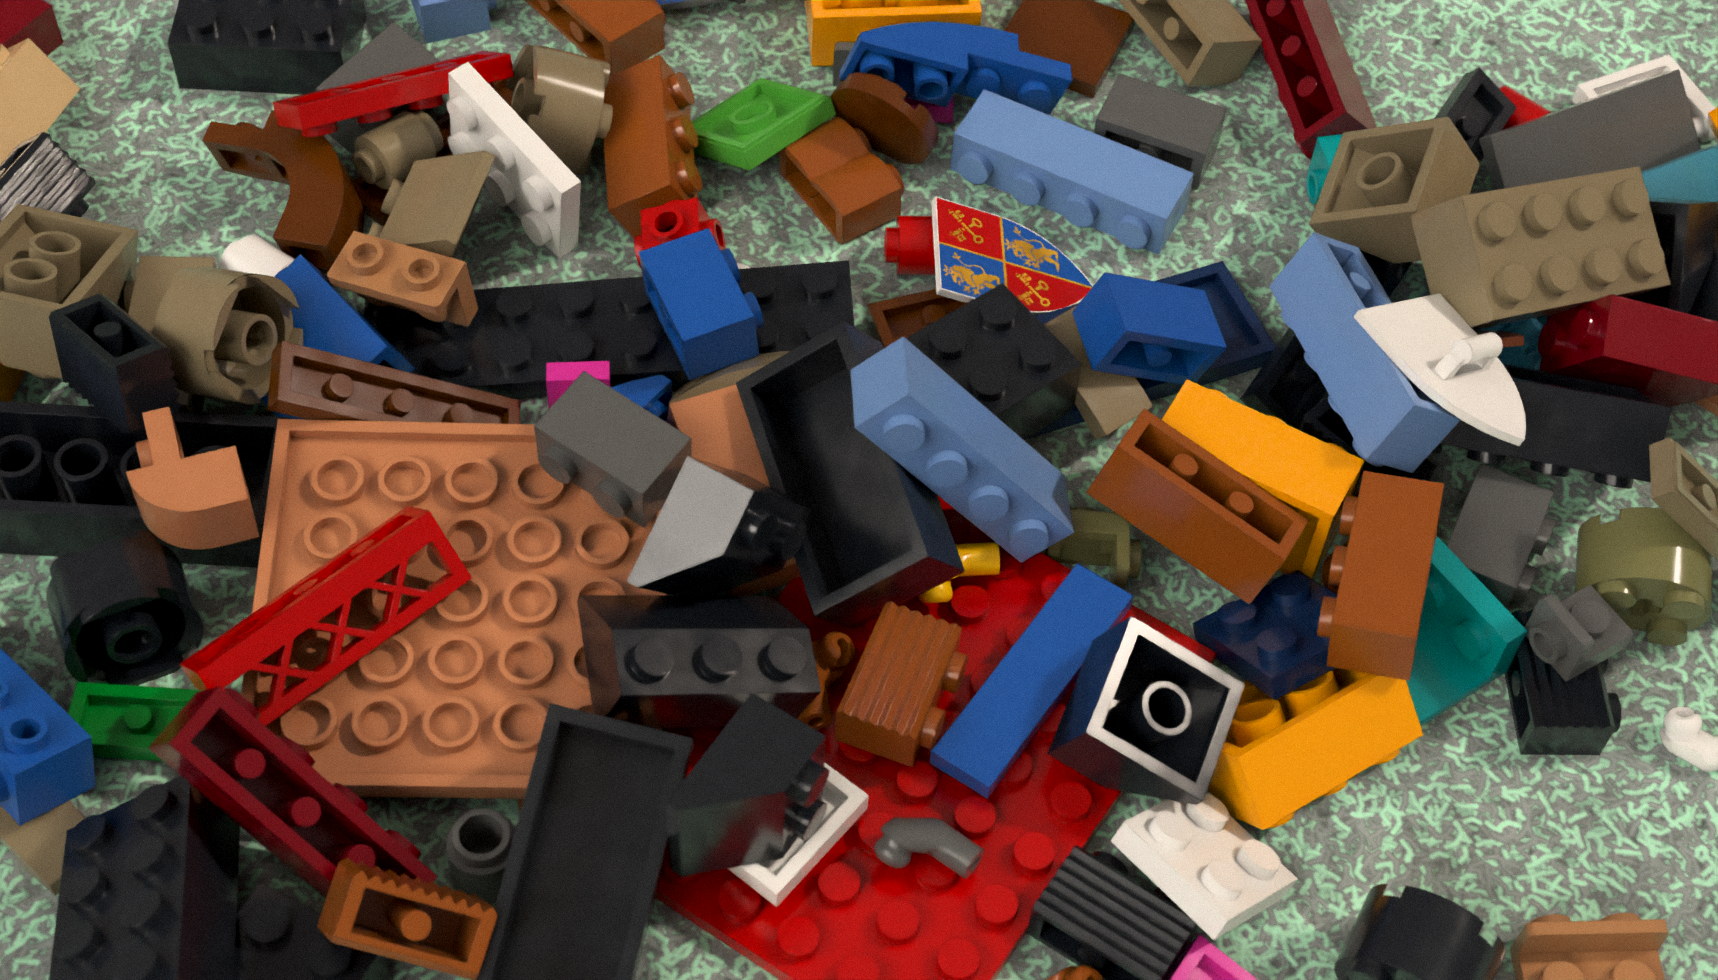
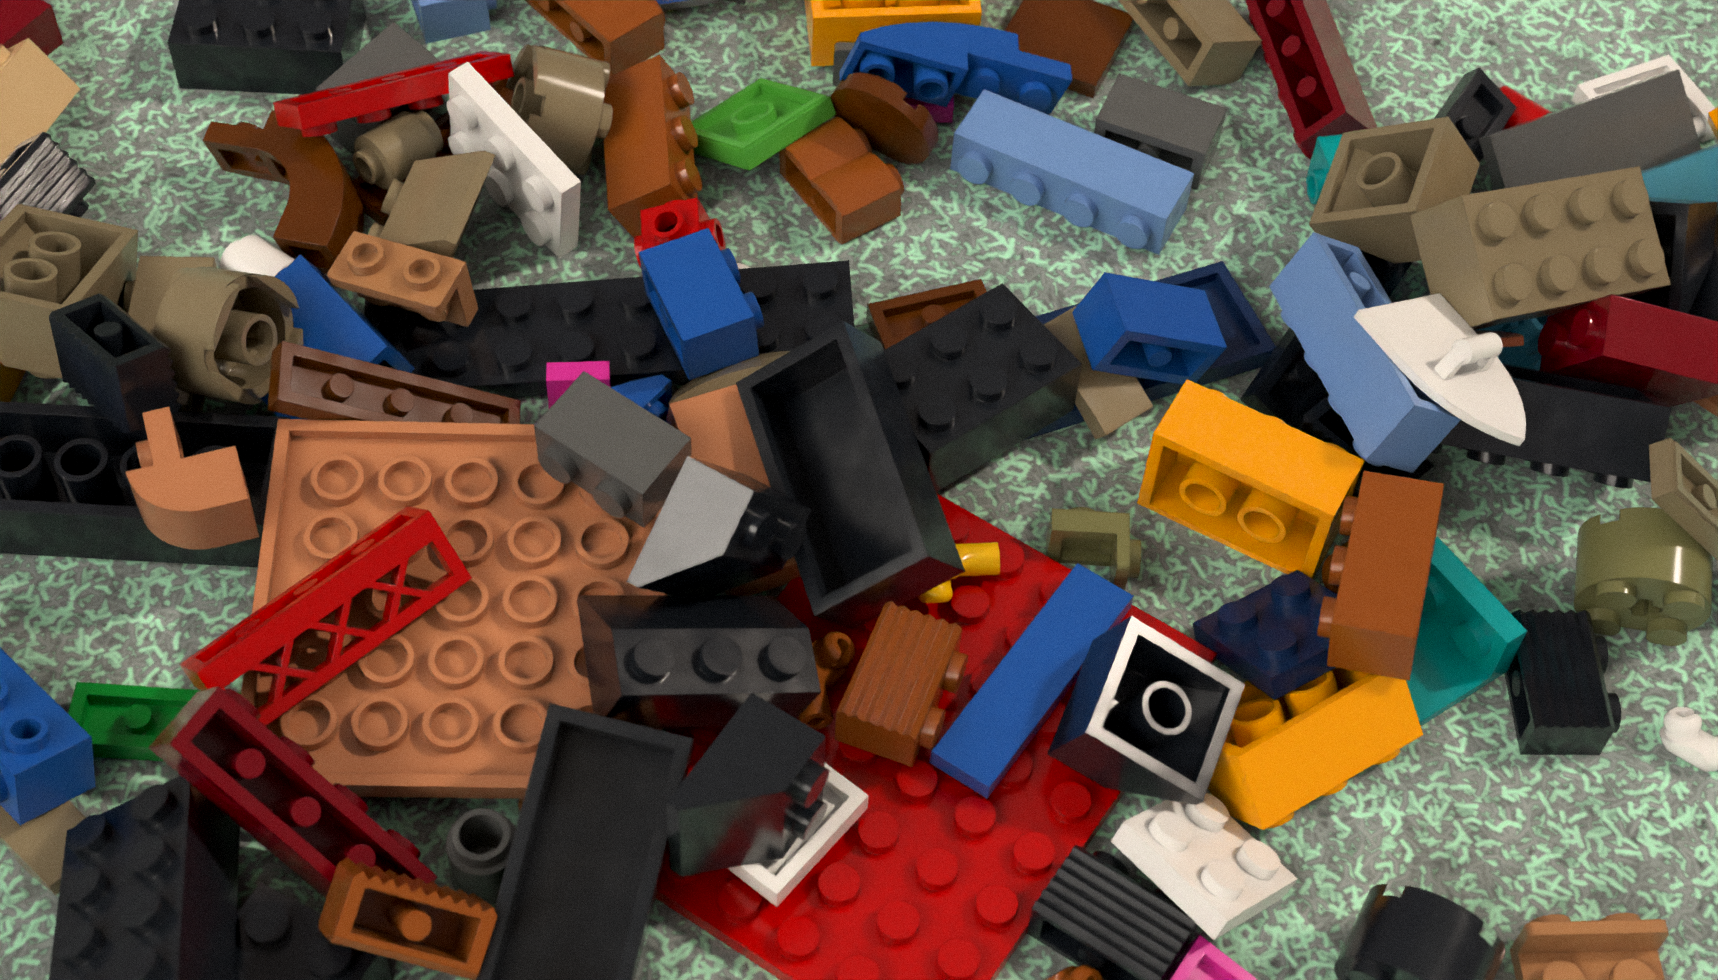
black brick [46,530,204,686] -> none
medium blue brick [851,336,1074,563] -> none
dark grey arm [874,817,985,879] -> none
red brick [884,215,935,275] -> none
shield [931,196,1093,316] -> none
dark orange brick [1086,408,1309,605] -> none
dark grey brick [1446,463,1556,609] -> none
dark grey bracket [1525,584,1635,682] -> none

